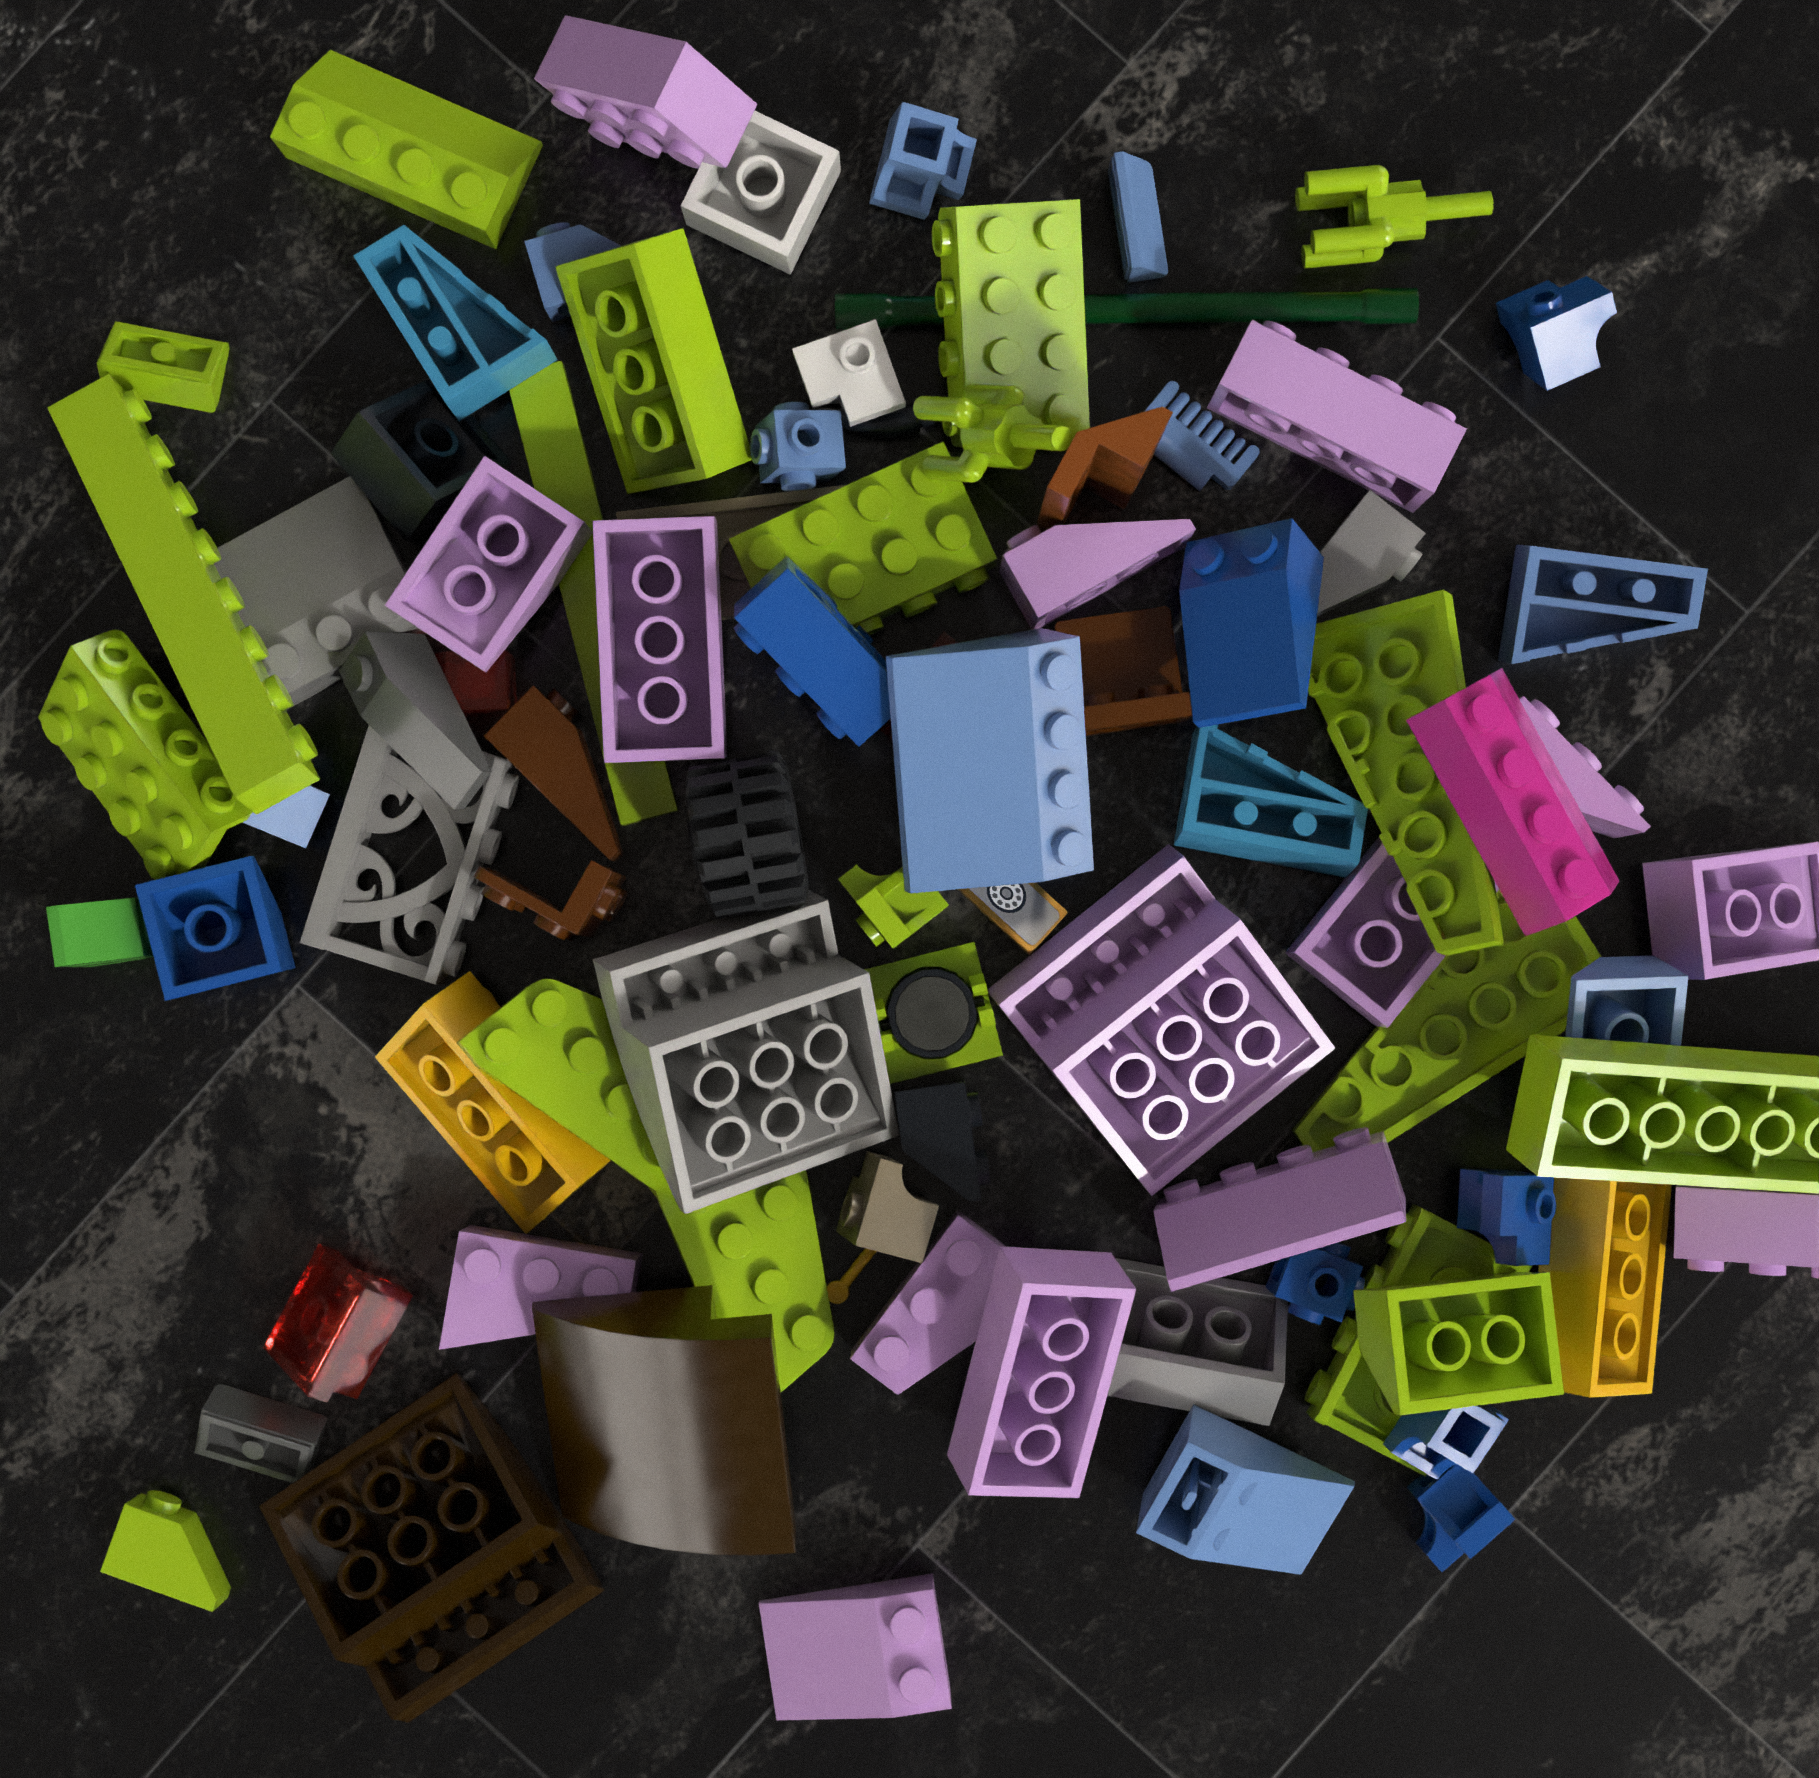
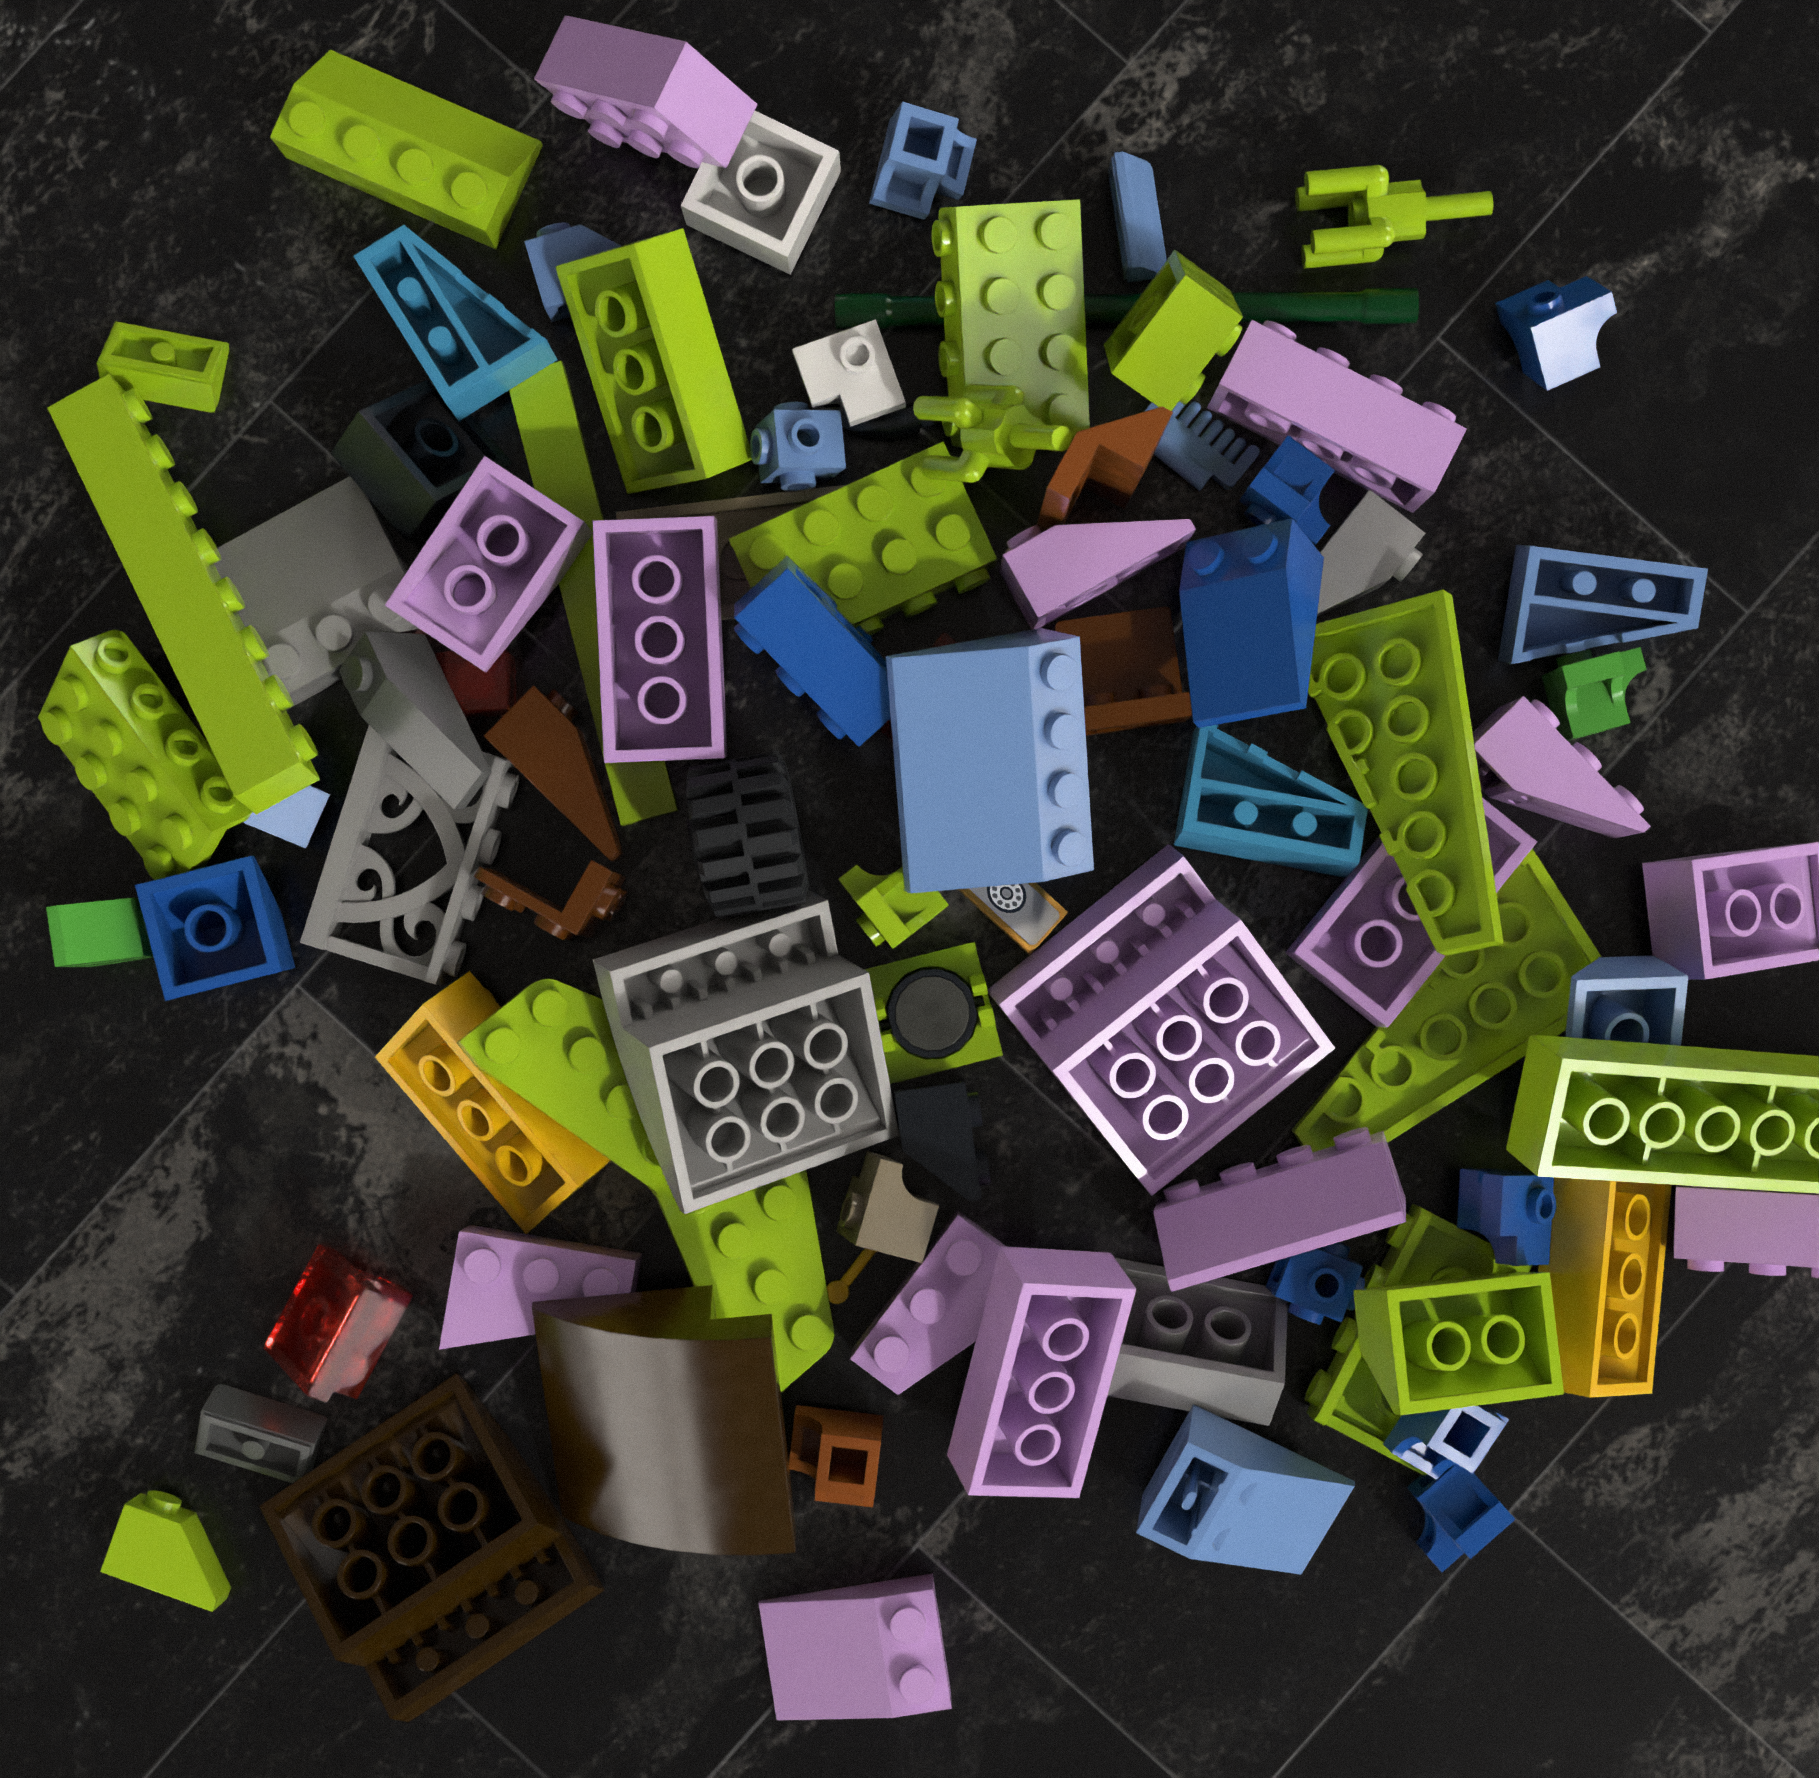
dark pink slope [1406,668,1619,936] -> none
none -> dark orange brick [789,1405,884,1507]
none -> lime brick [1104,250,1243,411]
none -> blue brick [1239,435,1335,546]
none -> bright green brick [1542,647,1646,741]

